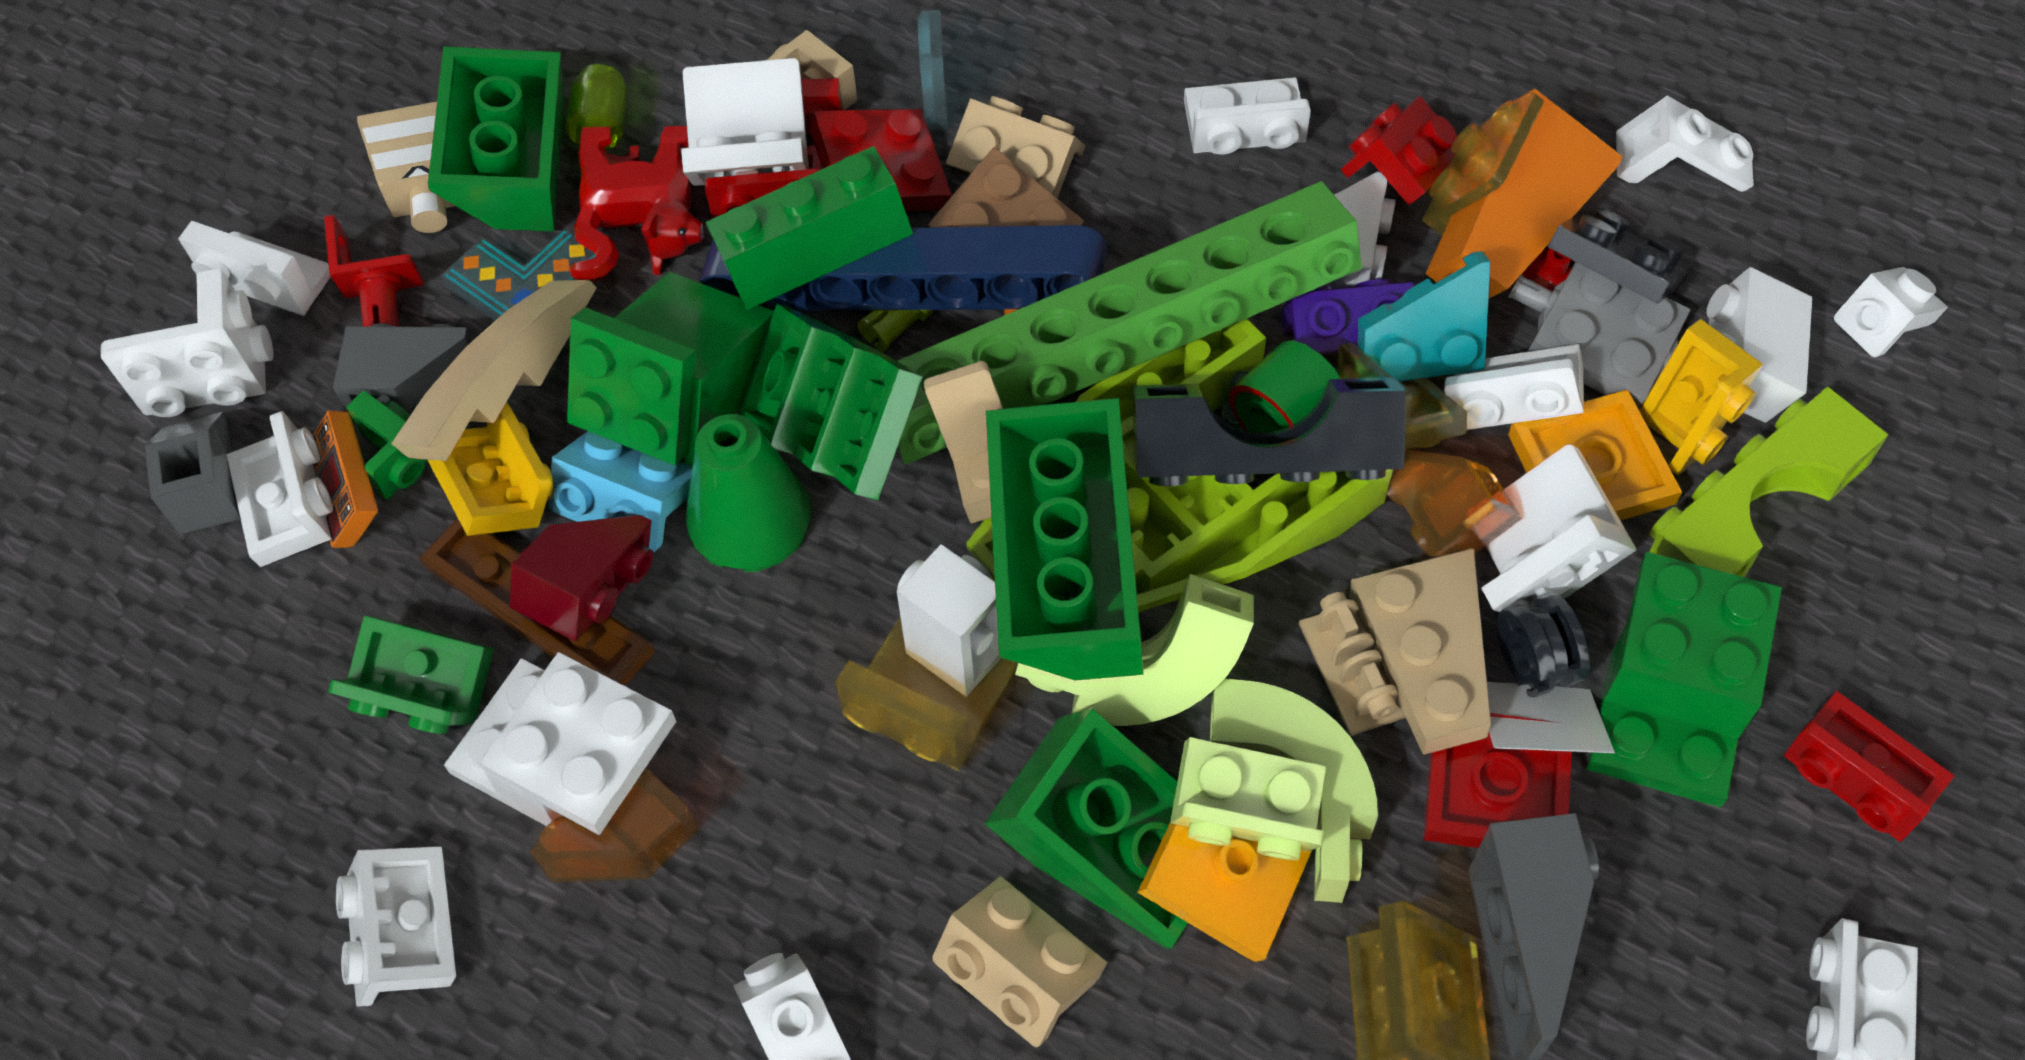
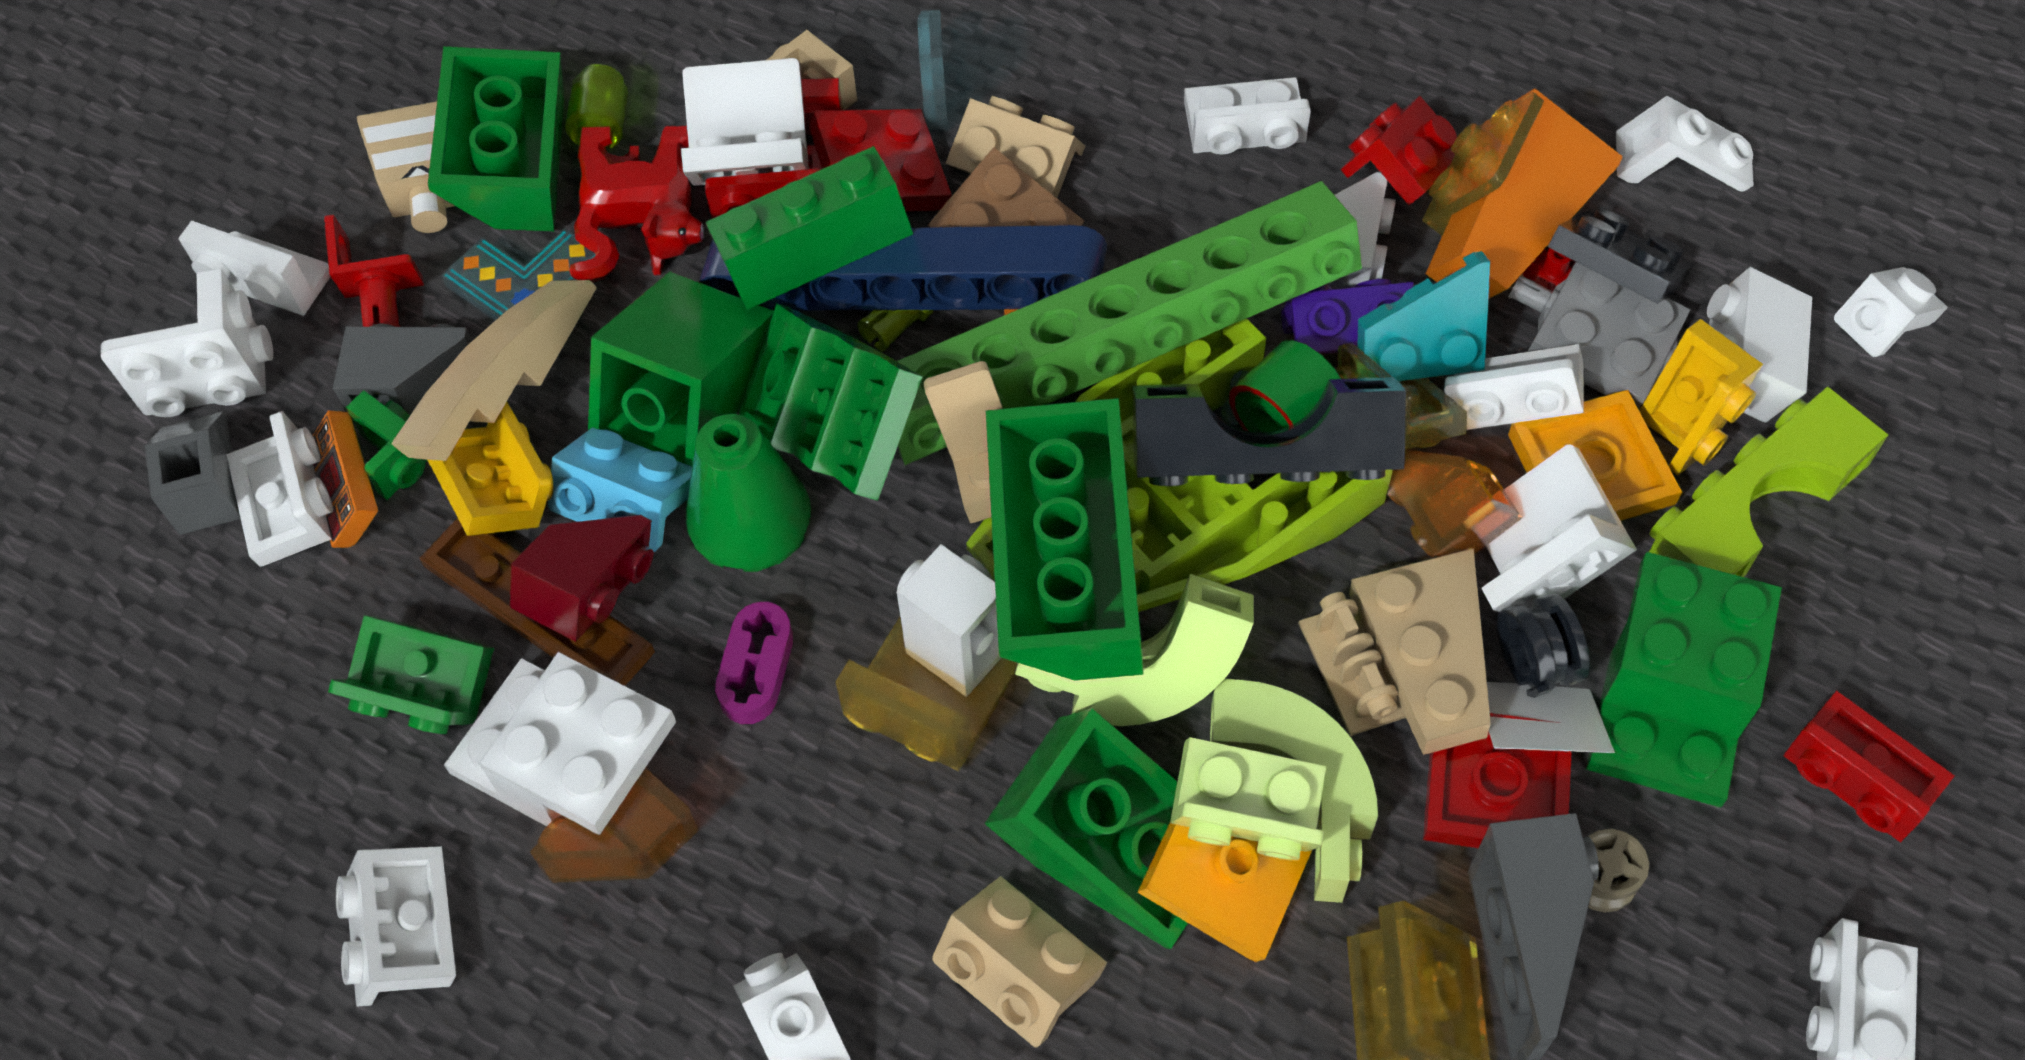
green plate [567,307,696,466] -> none
none -> magenta beam [715,602,793,724]
none -> dark tan wheel [1587,829,1649,913]

